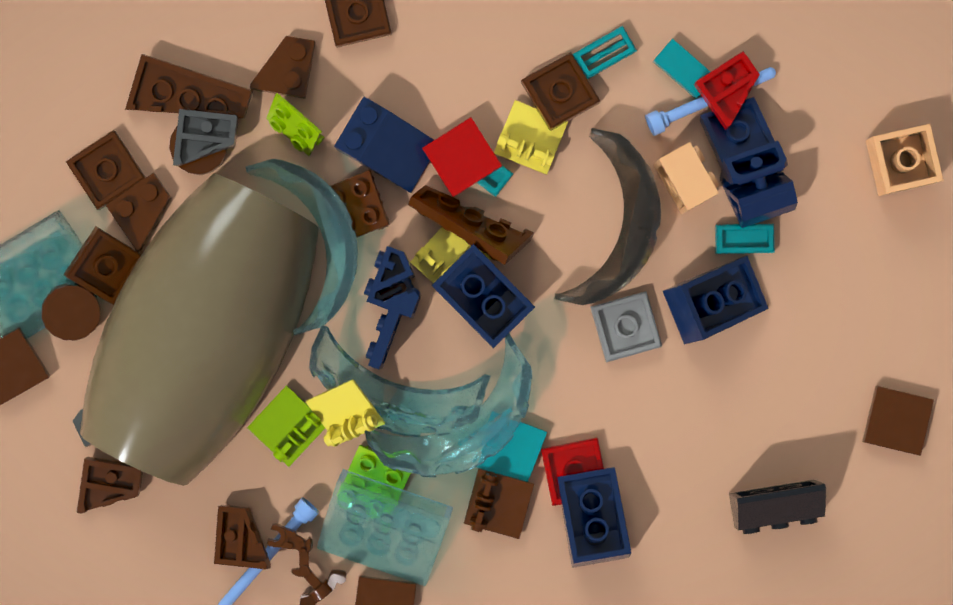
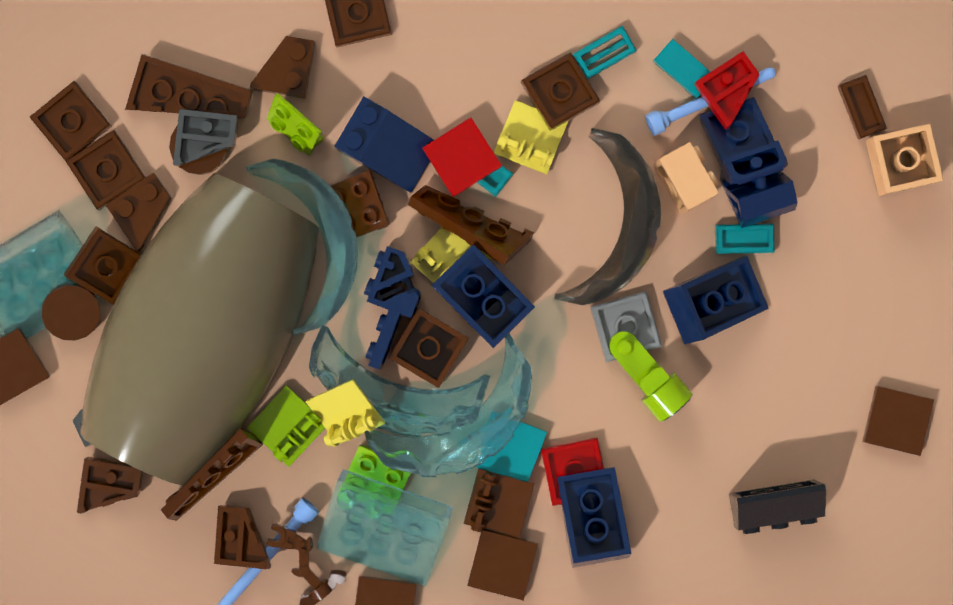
none -> reddish brown tile [30,81,112,161]
none -> reddish brown wing [161,429,263,521]
none -> reddish brown brick [389,308,469,388]
none -> reddish brown tile [467,529,538,601]
none -> lime piece [609,331,693,422]
none -> reddish brown tile [837,75,887,140]

